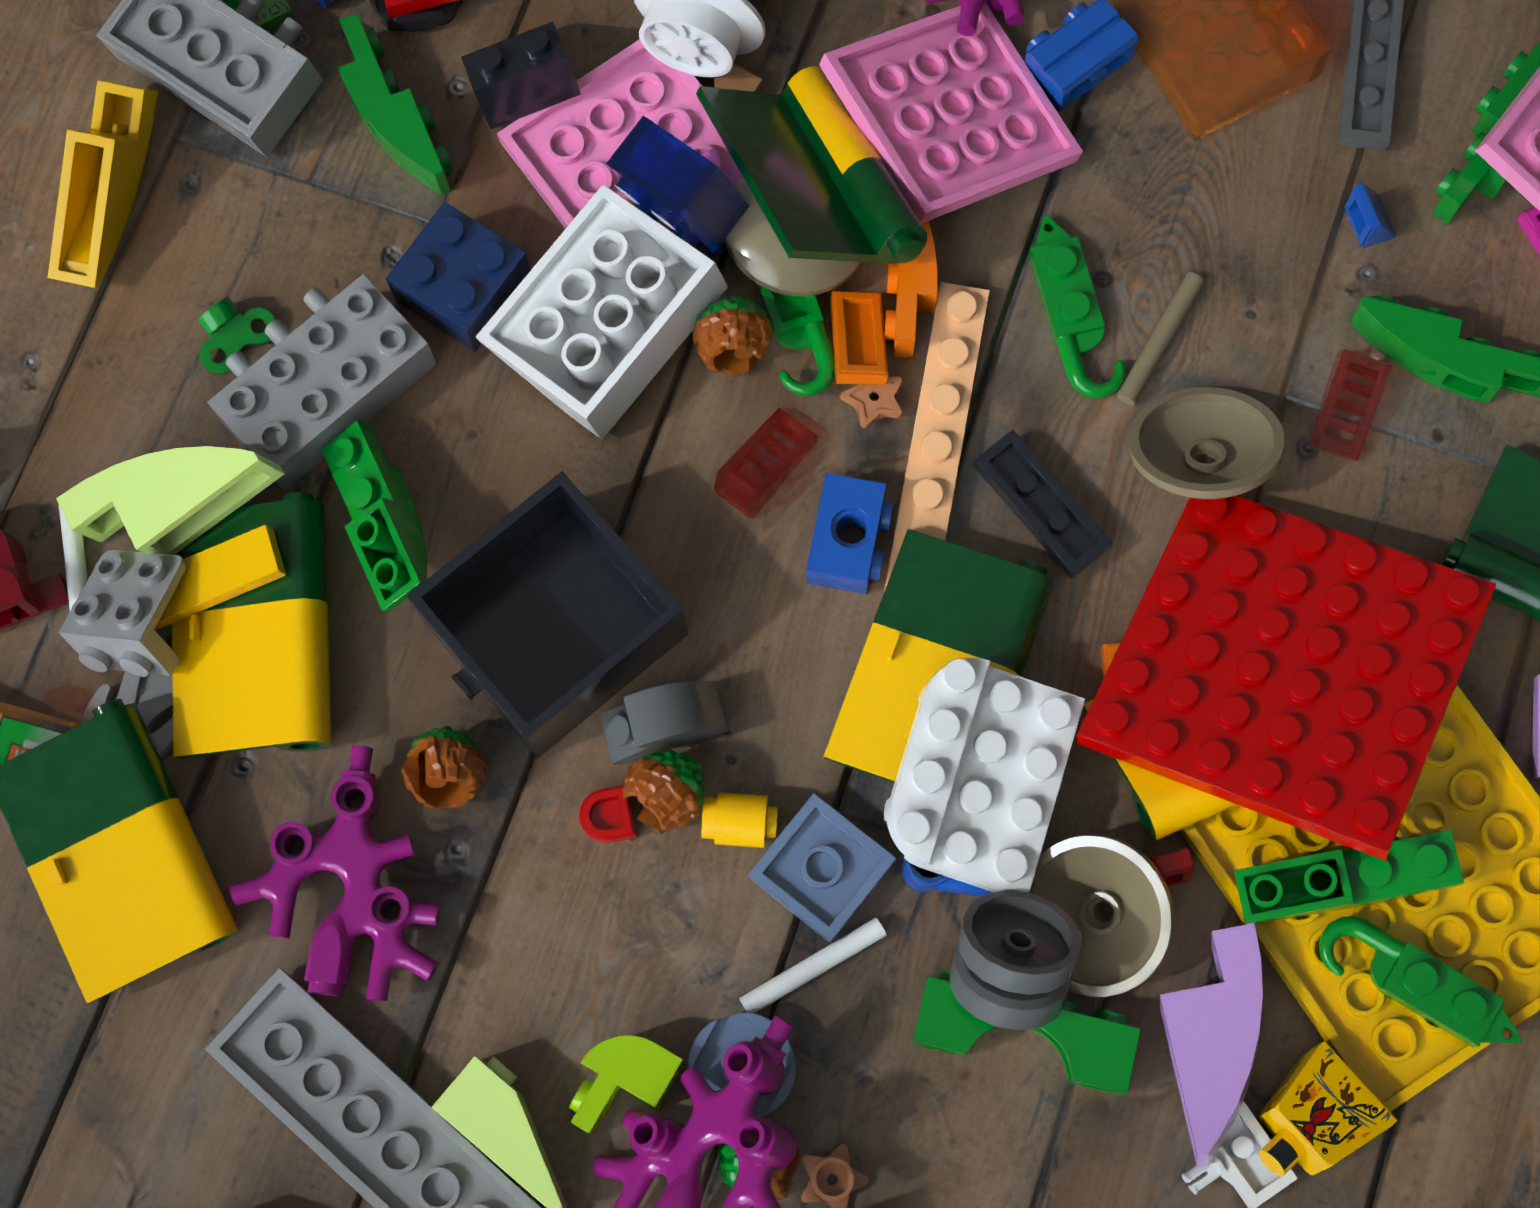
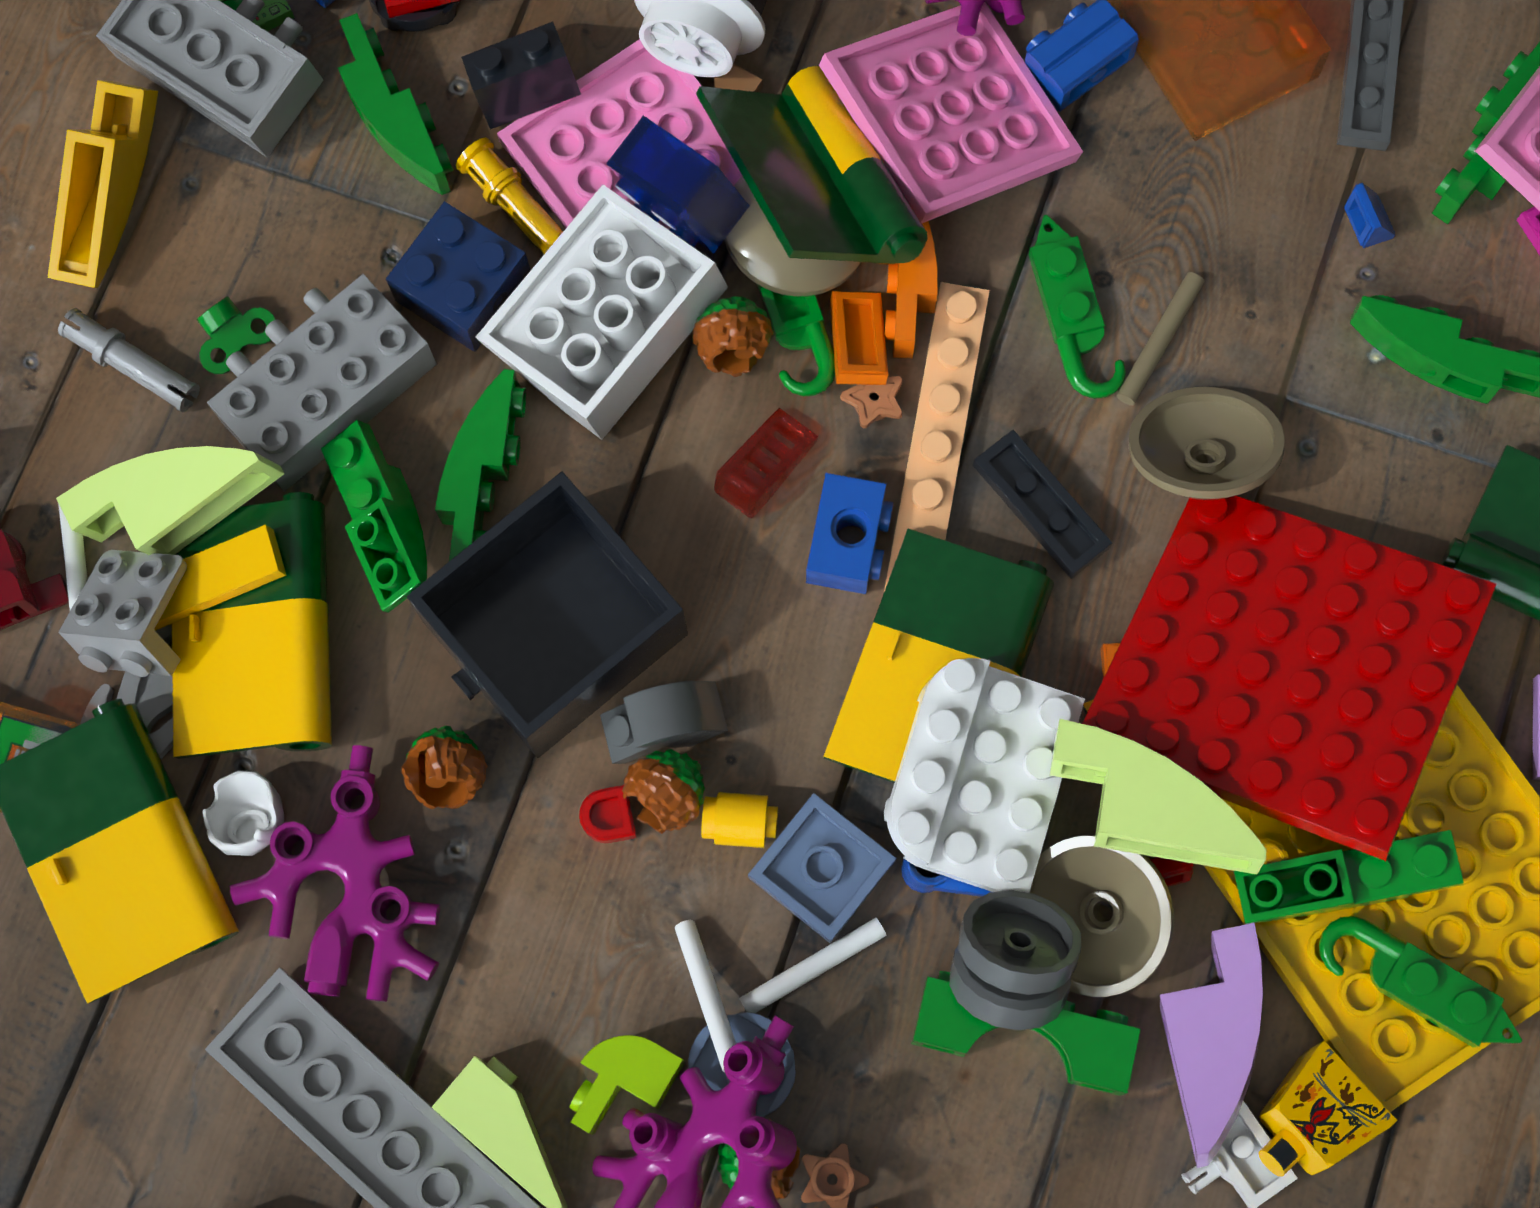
clear red slope [1308,349,1392,461] -> none
none -> light grey pin [58,308,200,412]
none -> white hair [202,770,284,856]
none -> green slope [435,369,527,561]
none -> yellow pin [456,137,563,254]
none -> white bar [675,920,736,1072]
none -> yellowish green slope [1050,719,1267,874]

